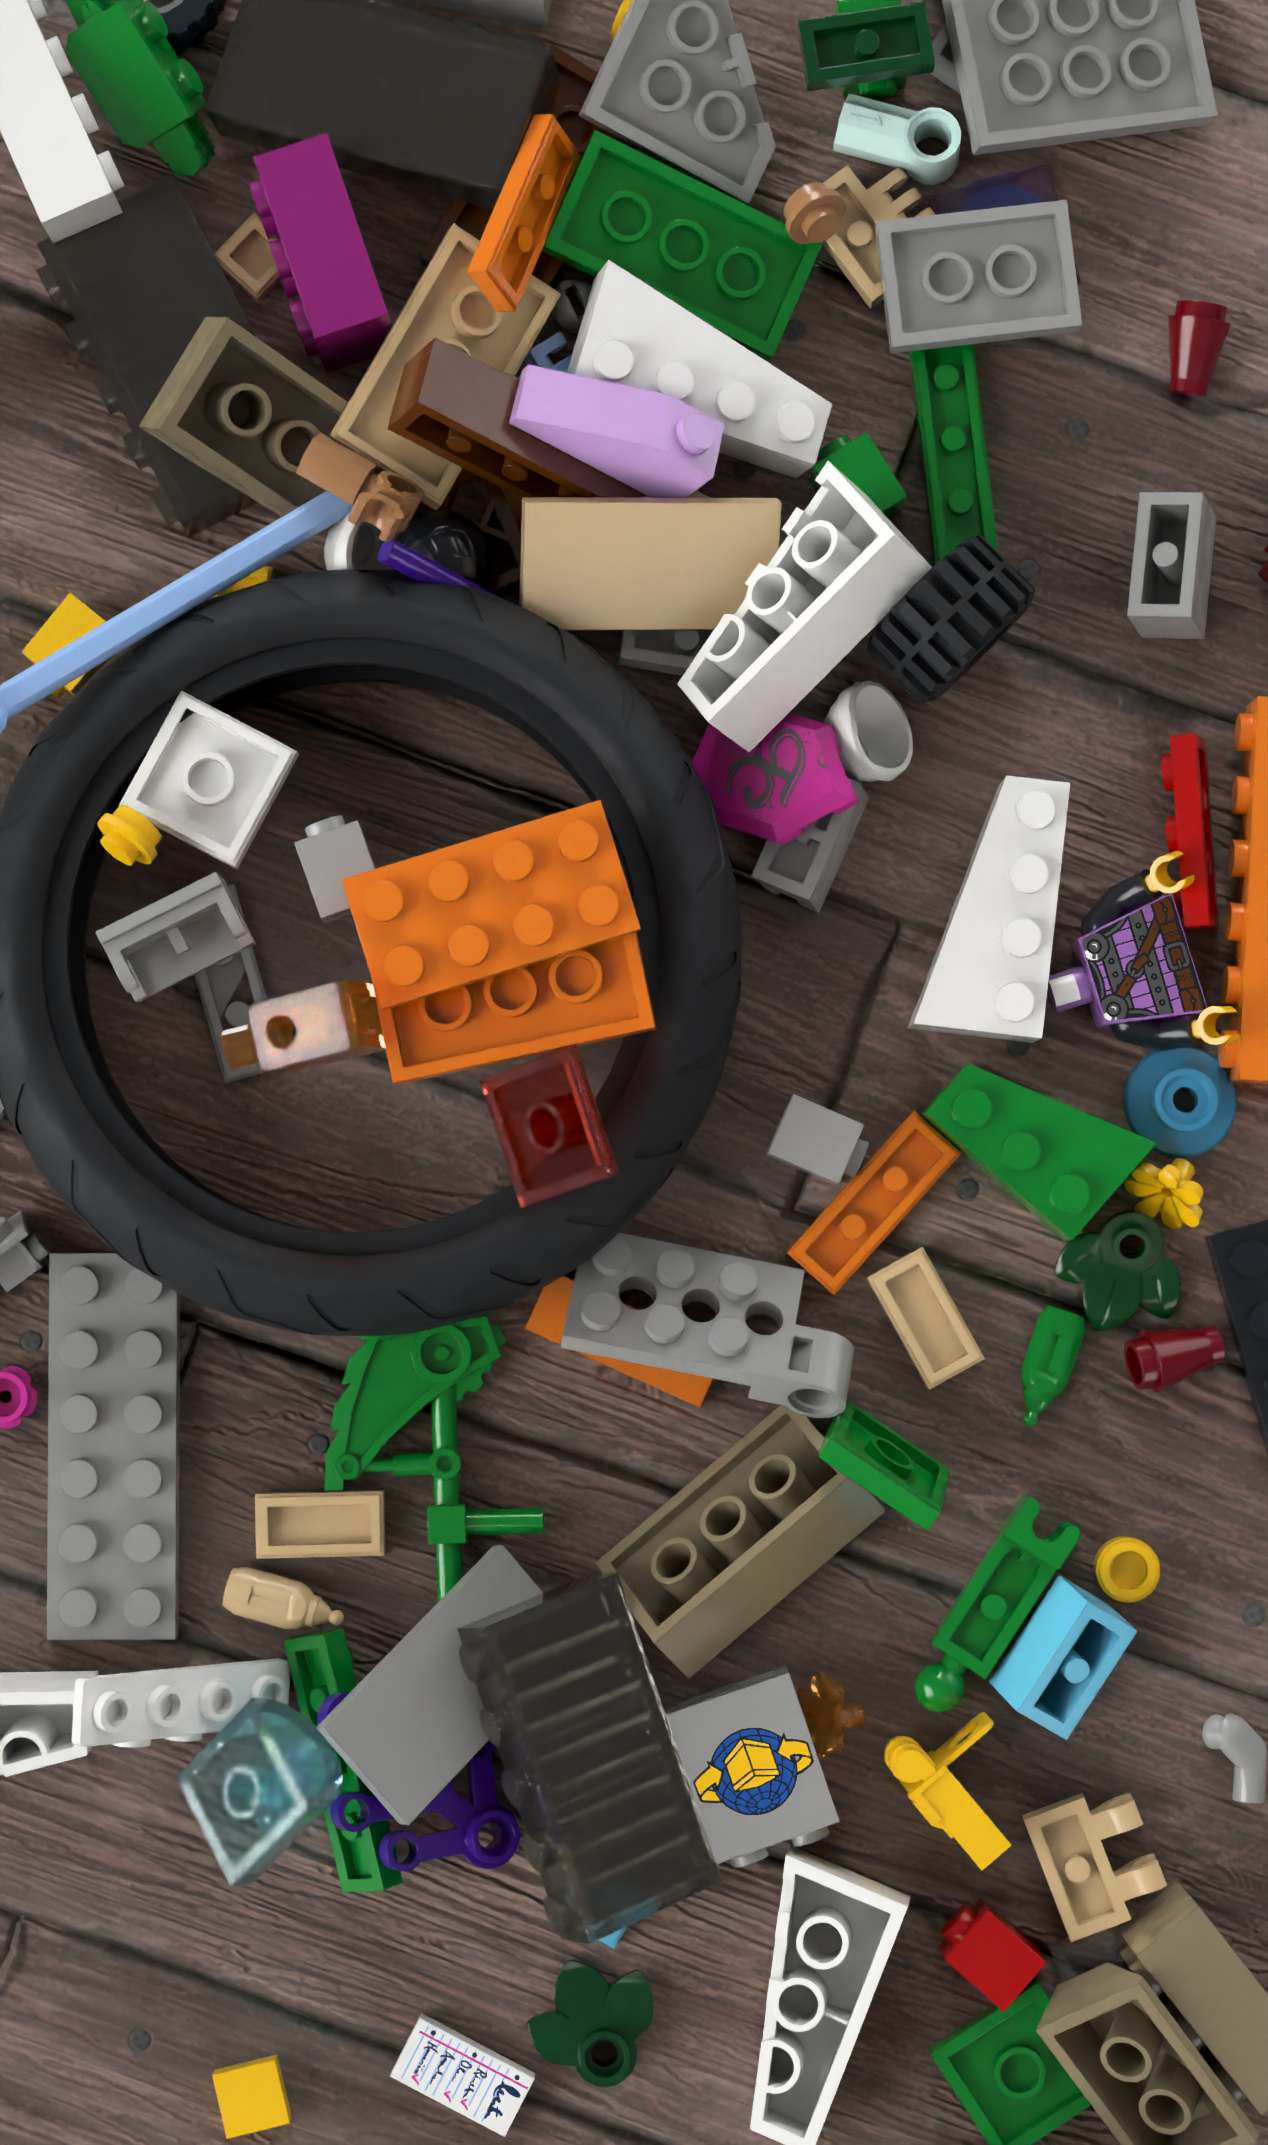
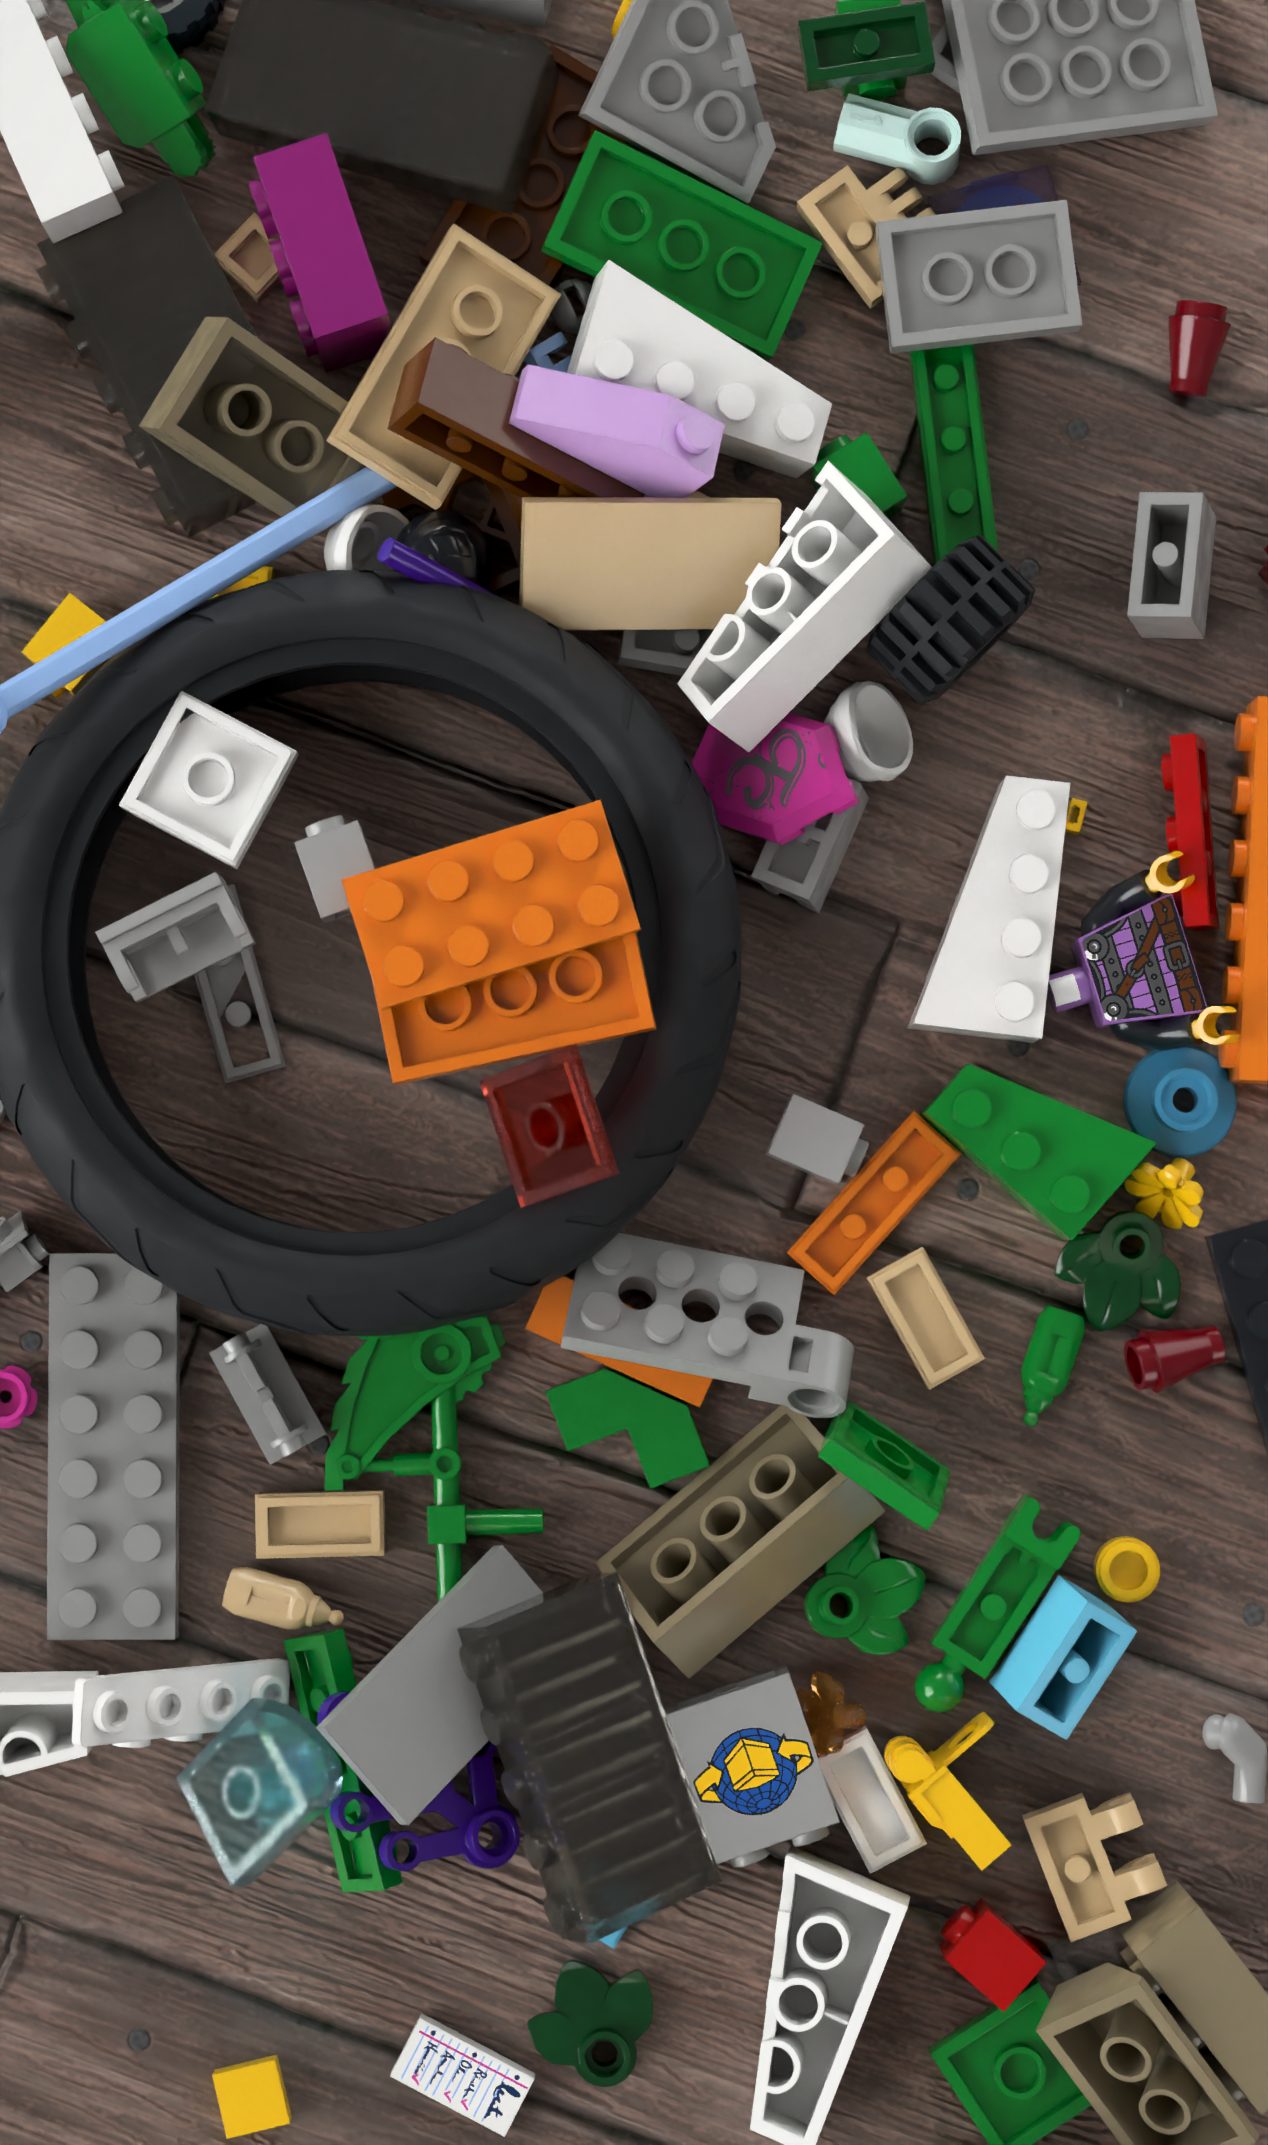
yellow plate [97,805,162,866] -> none
clear orange torso [222,979,386,1073] -> none
medium nougat bar [296,432,424,542] -> none
orange tile [467,114,581,312] -> none
medium nougat plate [783,182,846,244] -> none
none -> light grey hinge [209,1324,327,1465]
none -> green tile [545,1368,710,1489]
none -> green plate [804,1526,926,1655]
none -> white tile [816,1725,927,1874]
none -> yellow piece [1065,798,1087,835]

